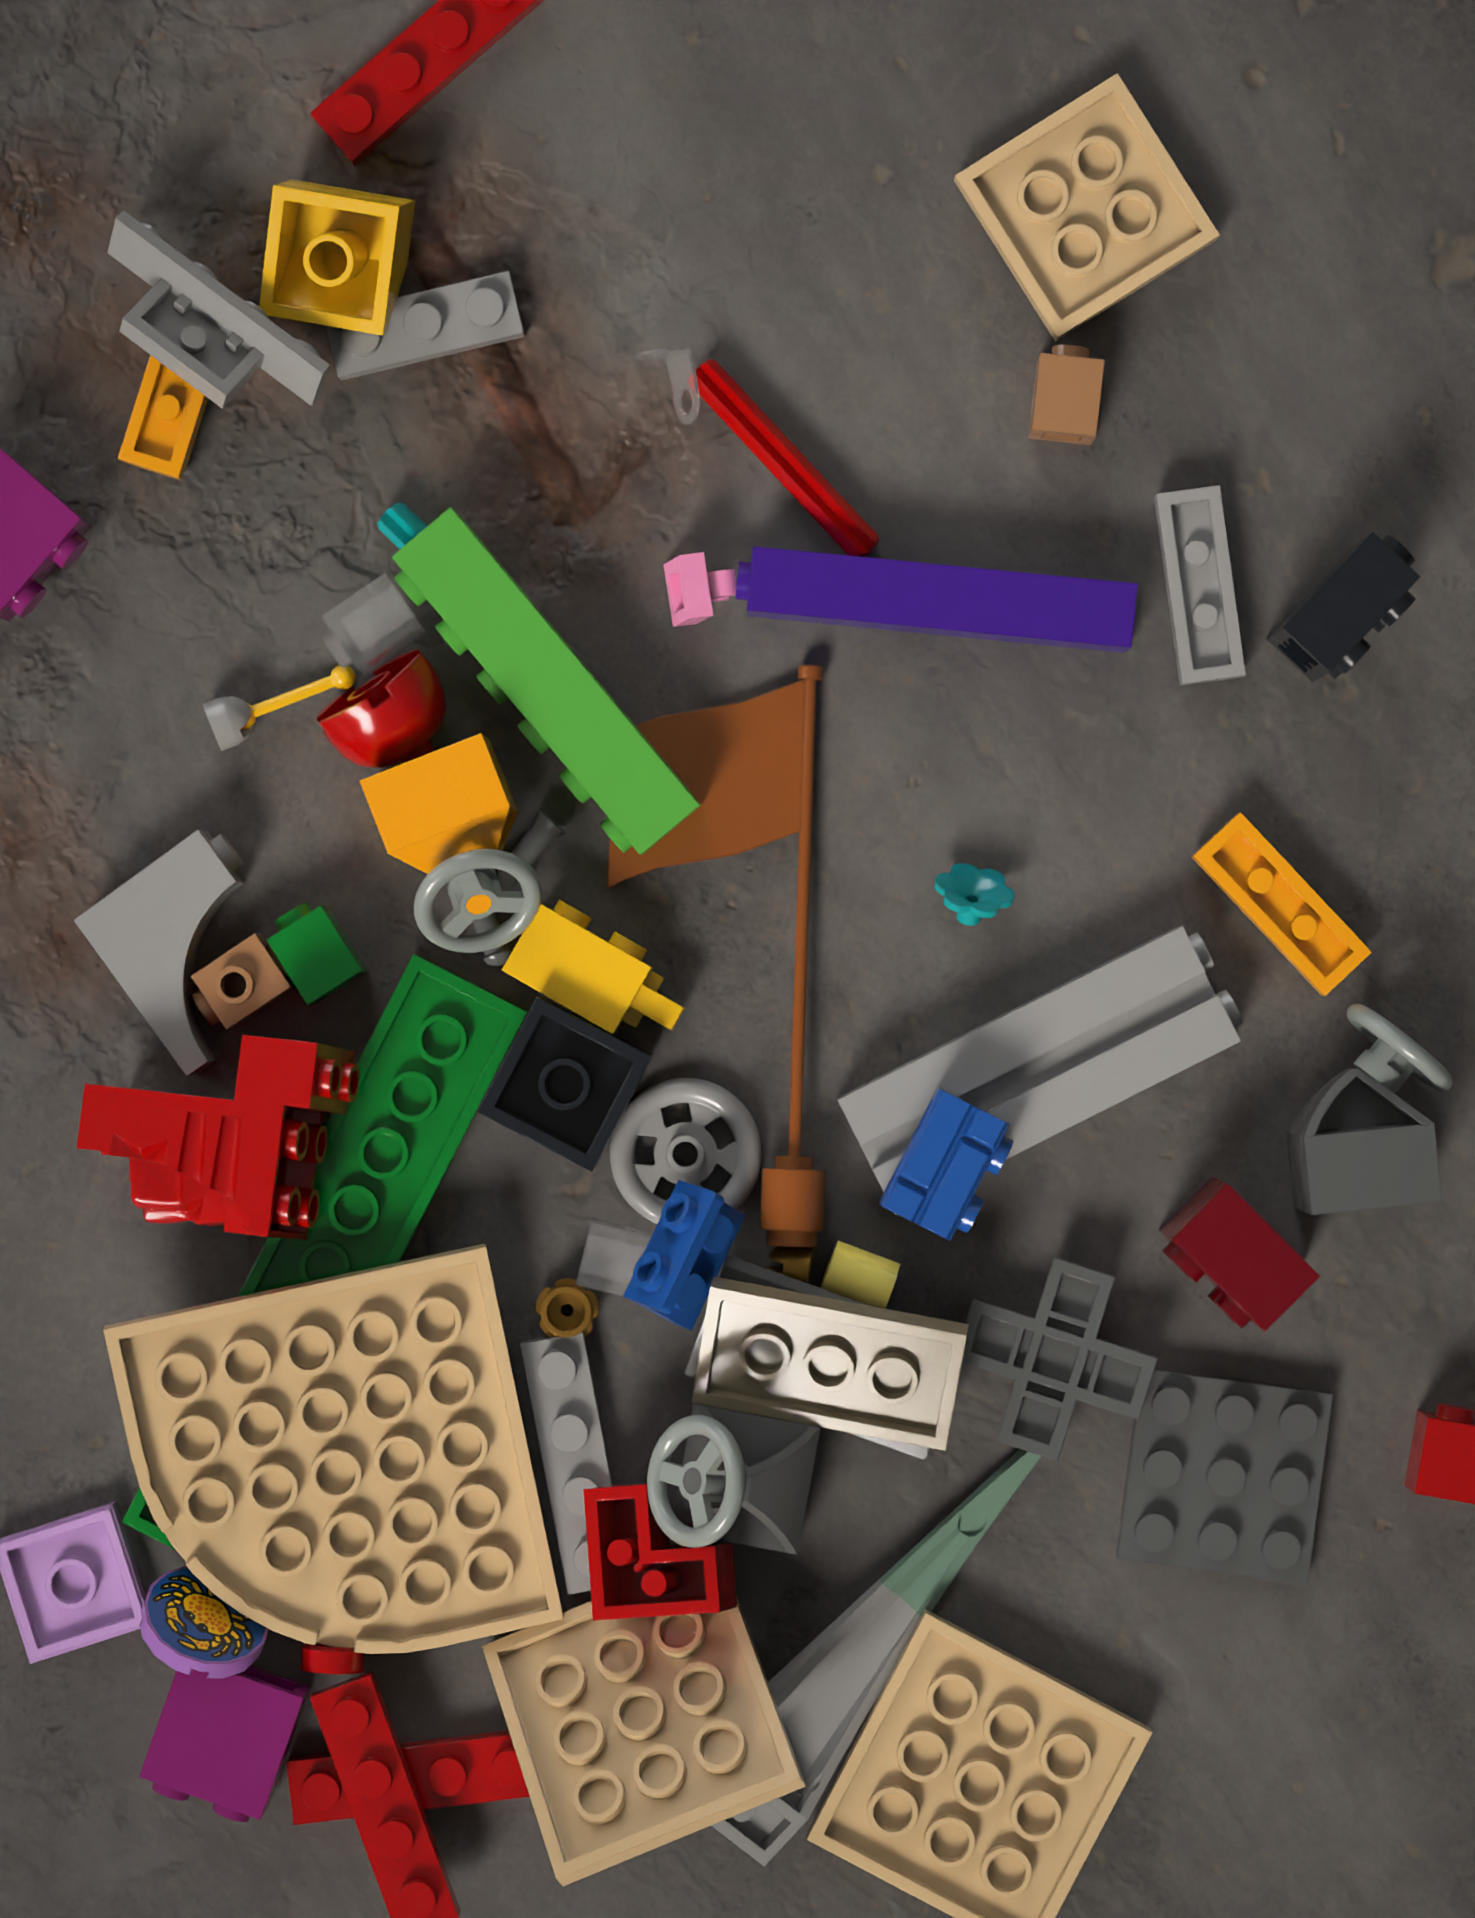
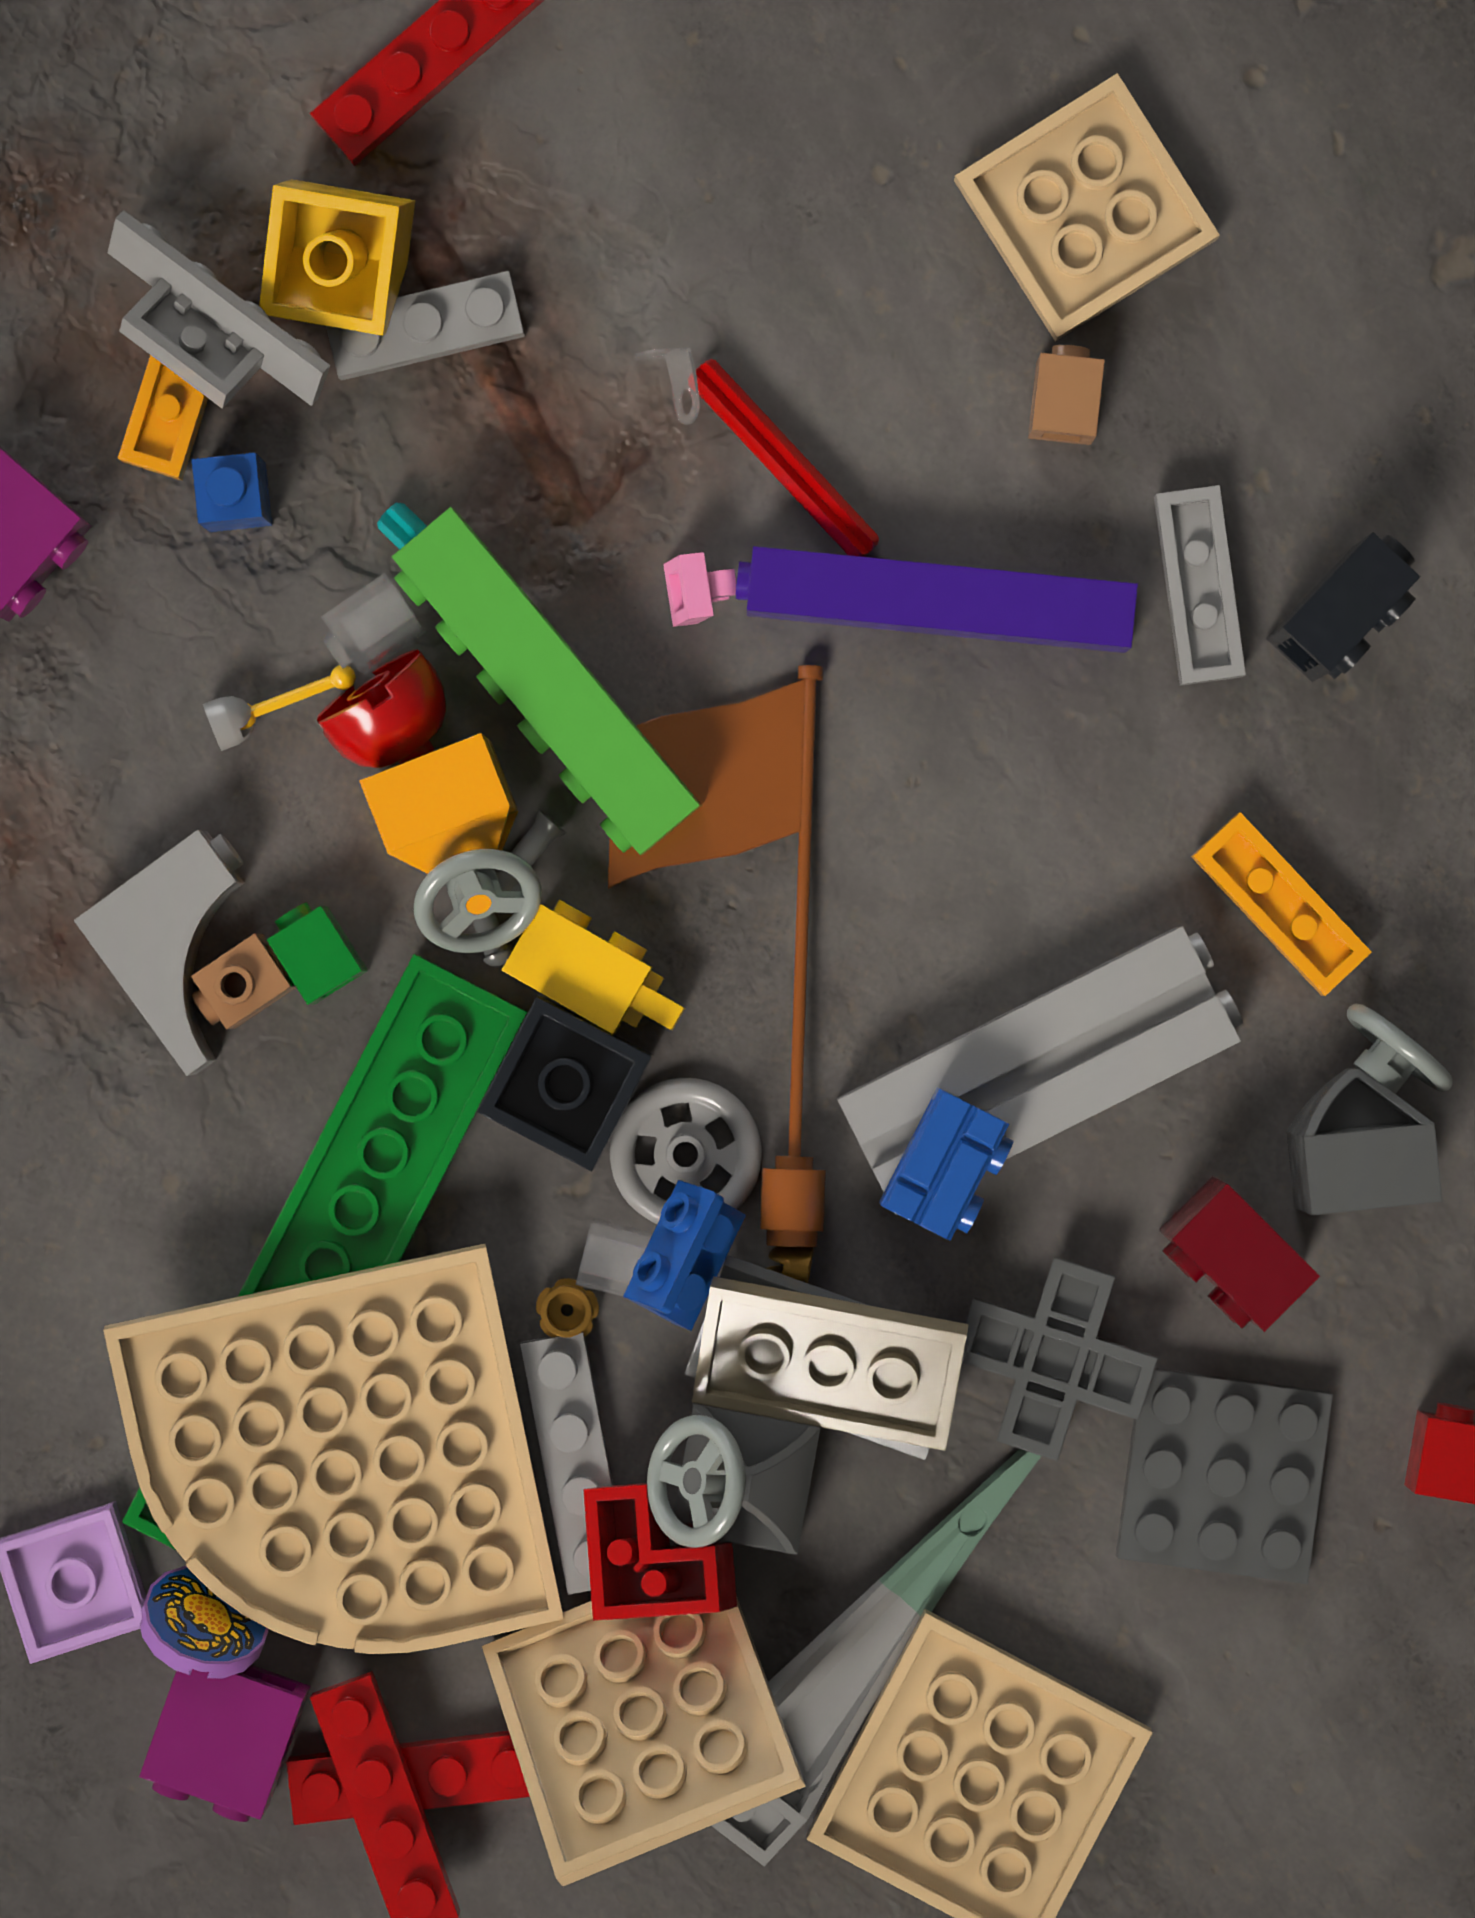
red brick [77,1035,360,1240] -> none
red tile [300,1643,365,1674] -> none
light yellow piece [820,1240,901,1308] -> none
teal plant [934,863,1015,926] -> none
none -> blue brick [191,452,272,532]

